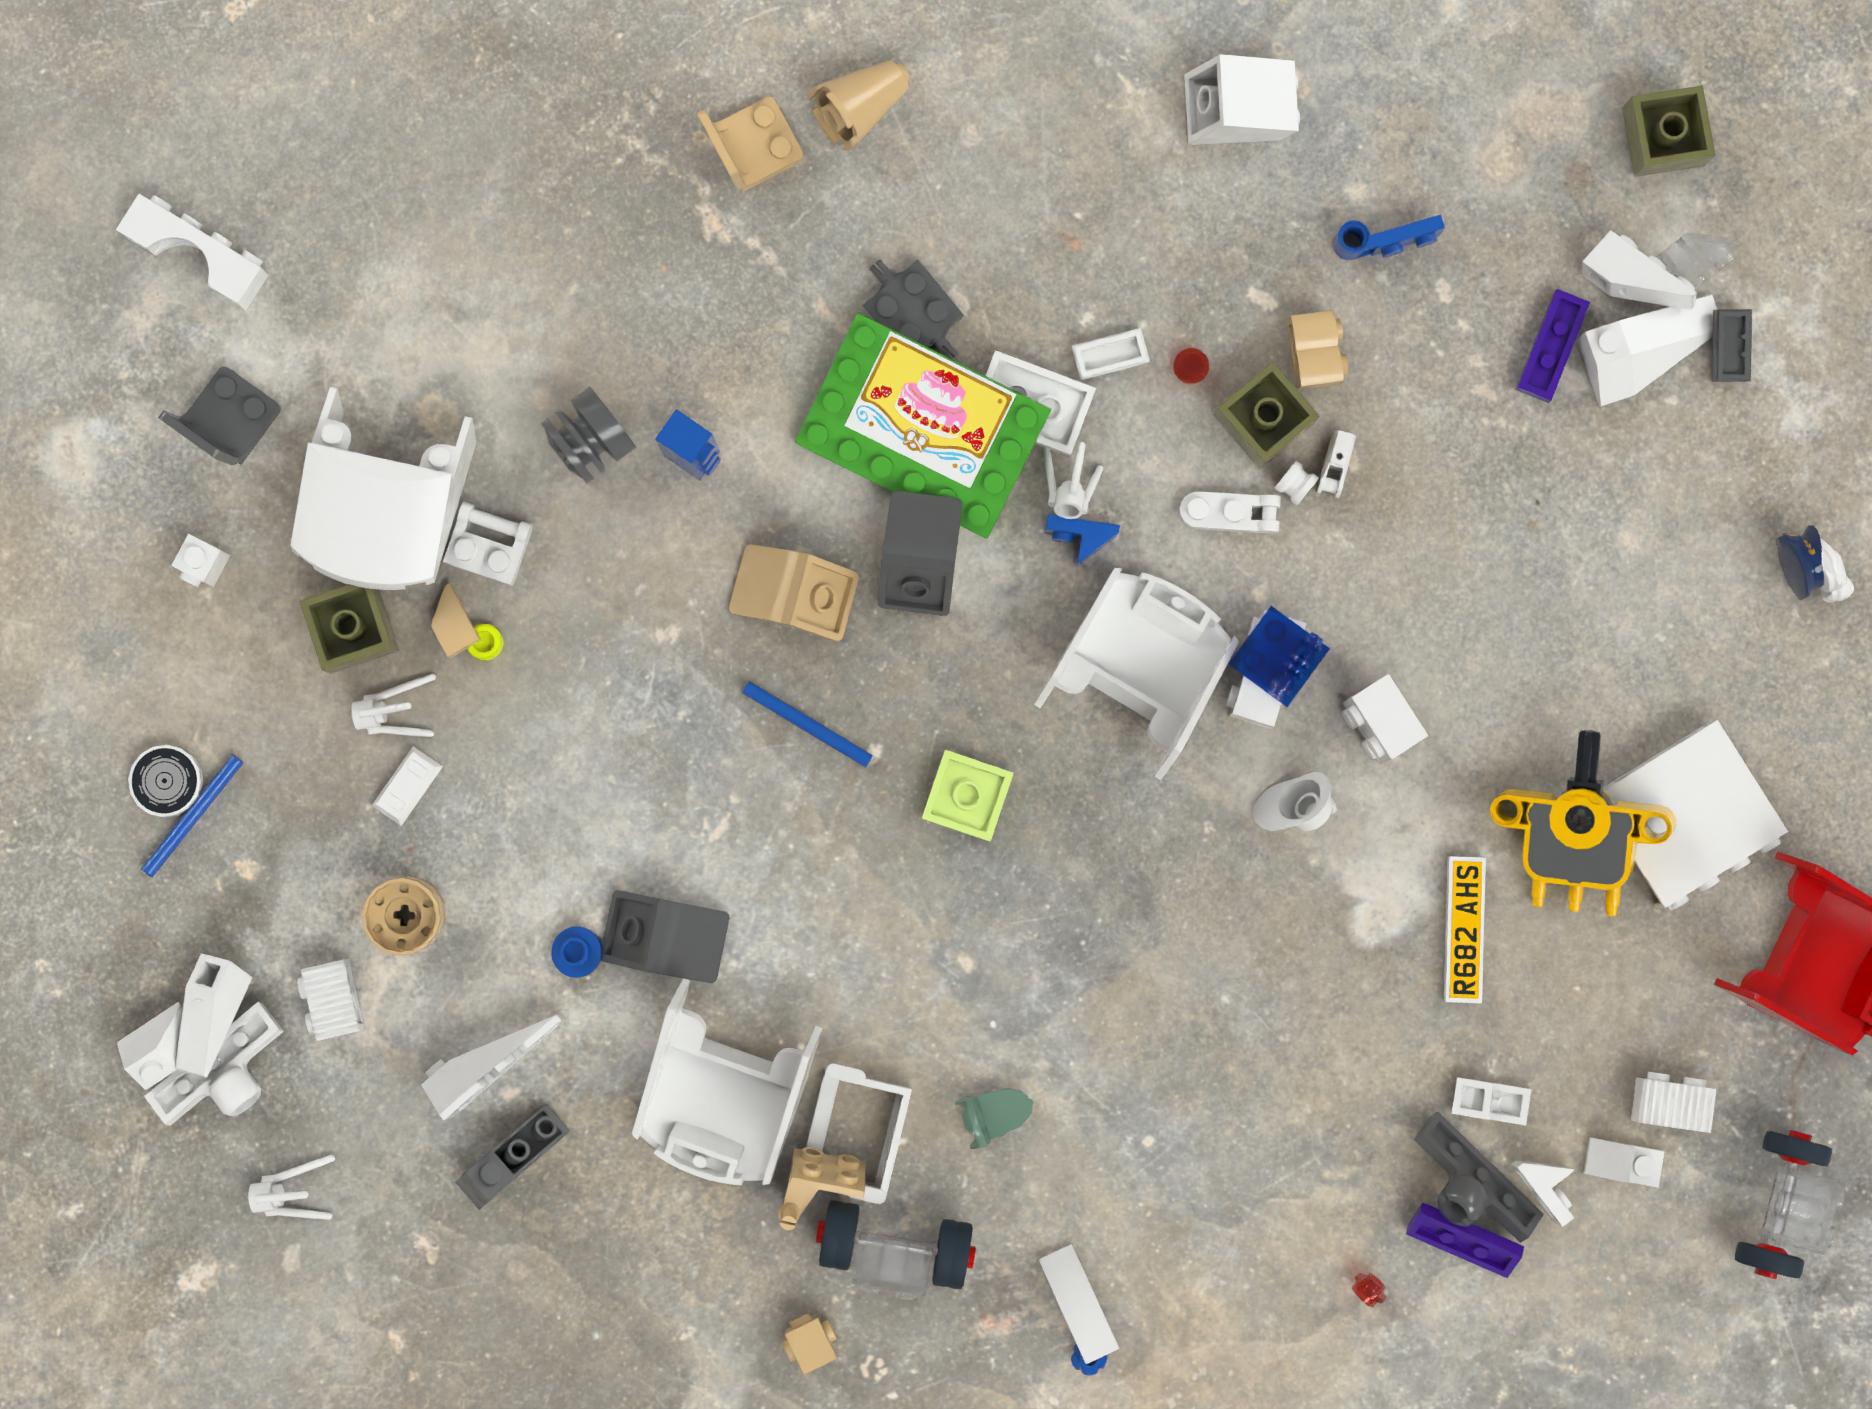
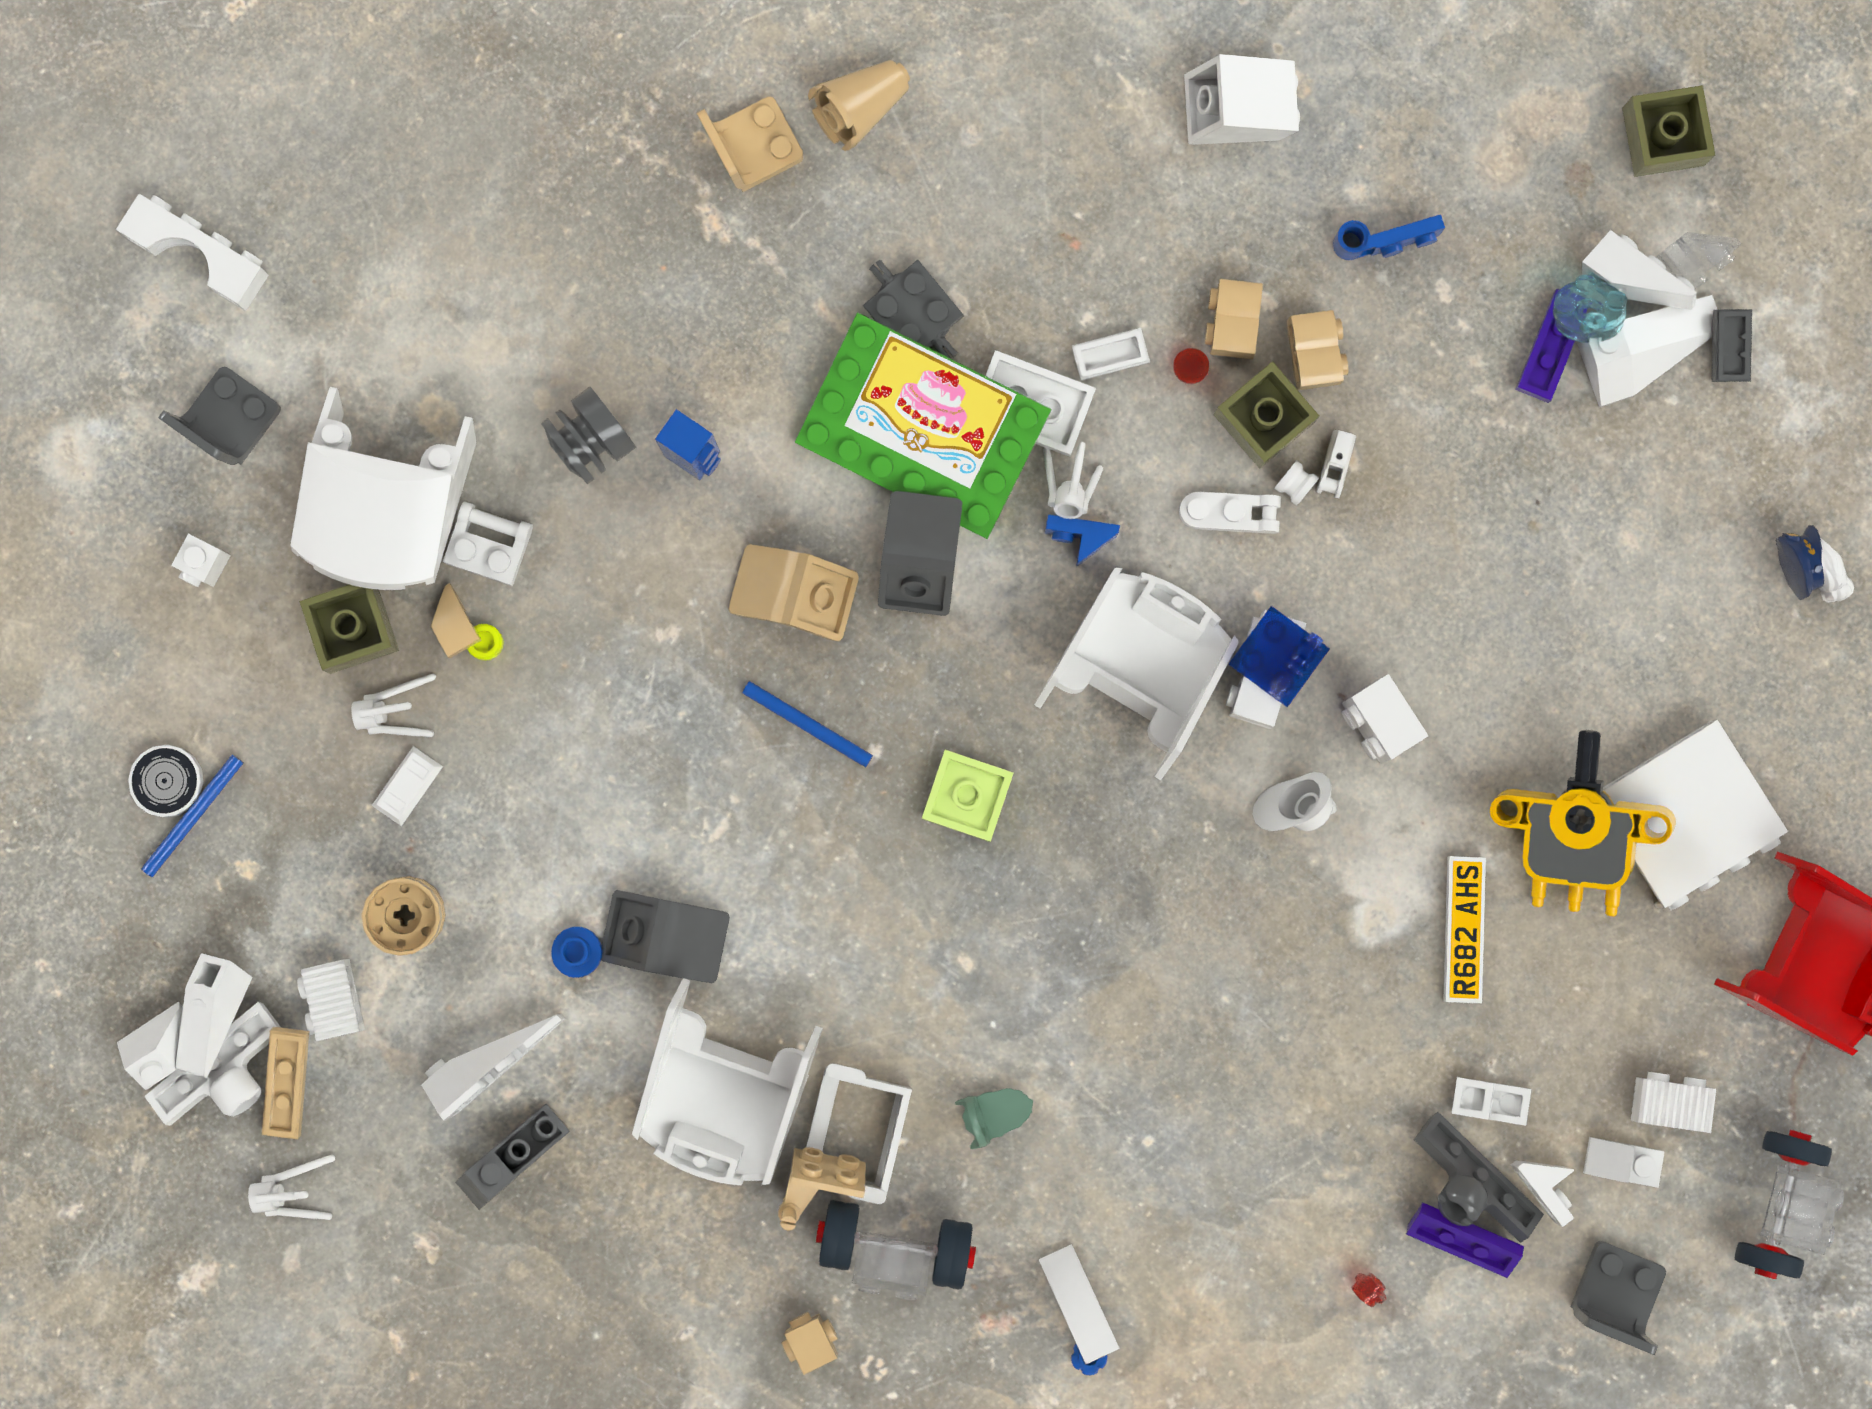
none -> tan tile [262,1027,310,1139]
none -> tan brick [1205,279,1263,359]
none -> clear light blue plate [1553,275,1627,343]
none -> dark grey piece [1570,1241,1666,1355]

